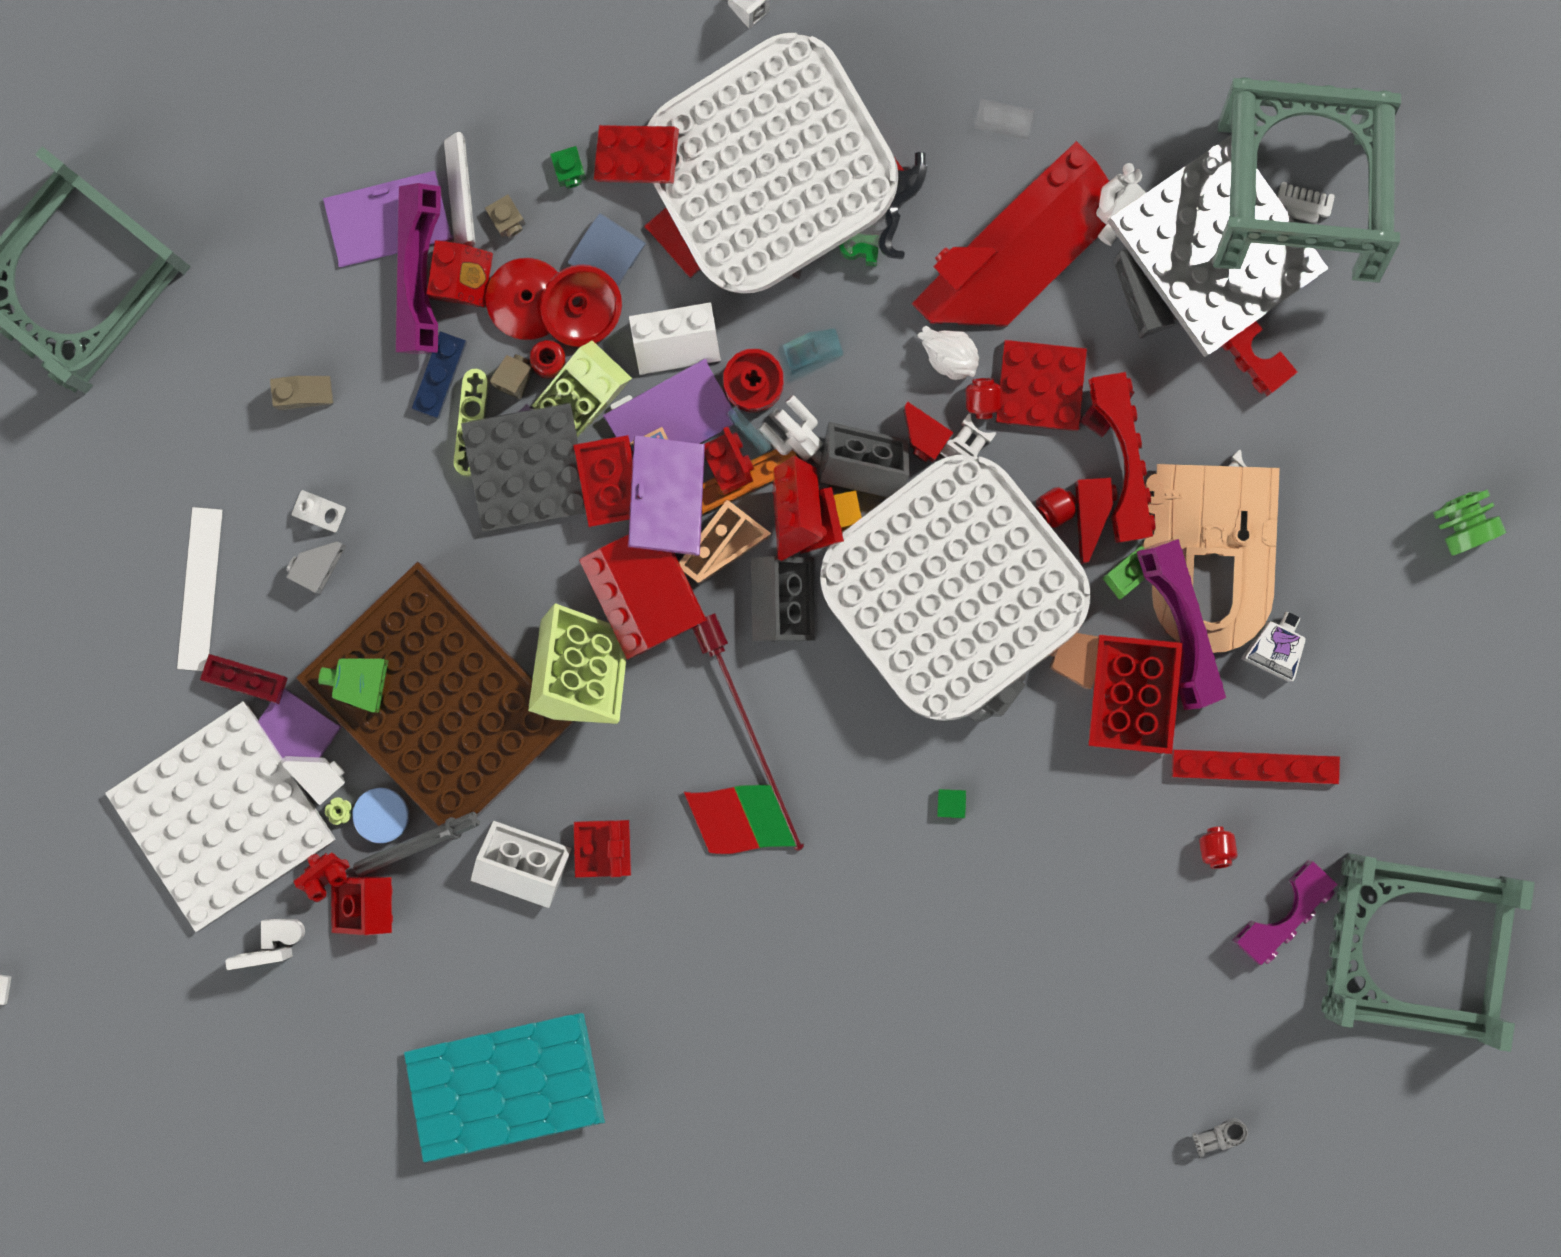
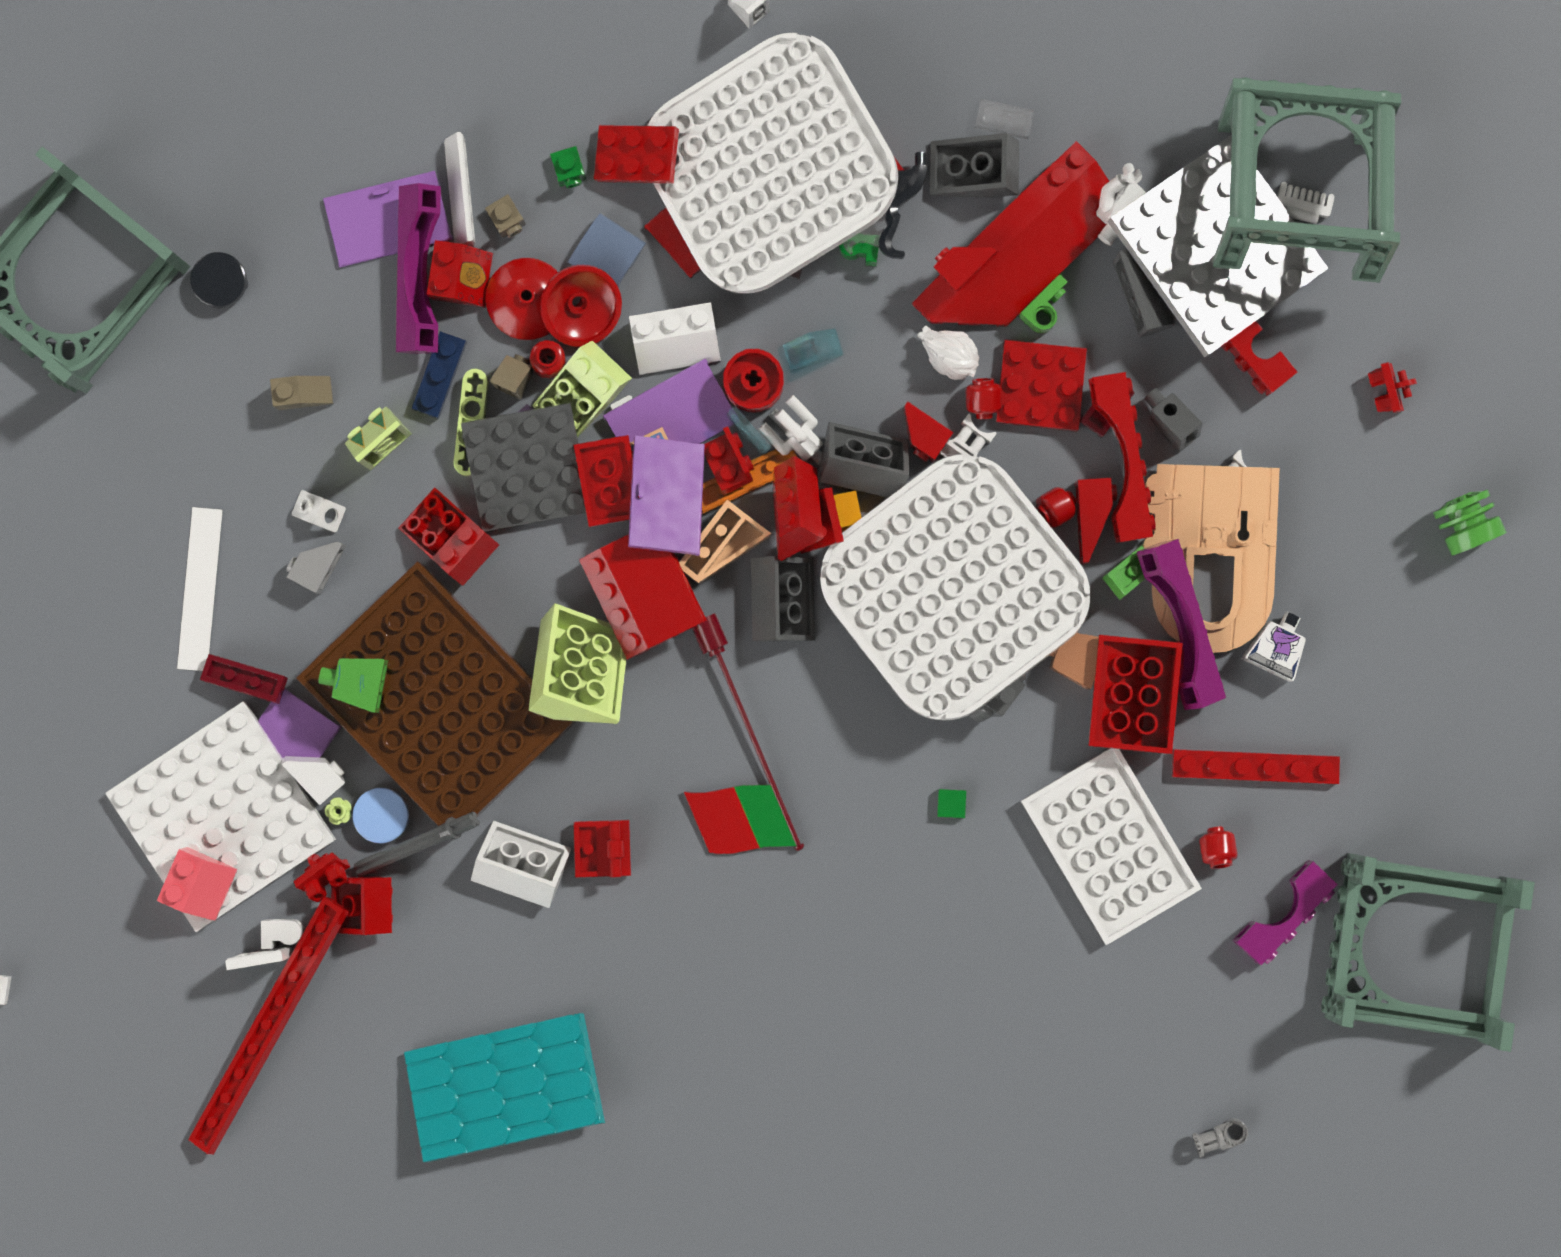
none -> coral slope [157,847,238,921]
none -> red plate [188,897,349,1155]
none -> black tile [190,252,248,309]
none -> yellowish green slope [345,407,411,470]
none -> red slope [398,487,499,586]
none -> dark grey slope [930,133,1019,198]
none -> bright green plate [1019,274,1067,334]
none -> white plate [1021,748,1202,945]
none -> dark grey torso [1144,388,1202,453]
none -> red hips [1368,362,1417,413]

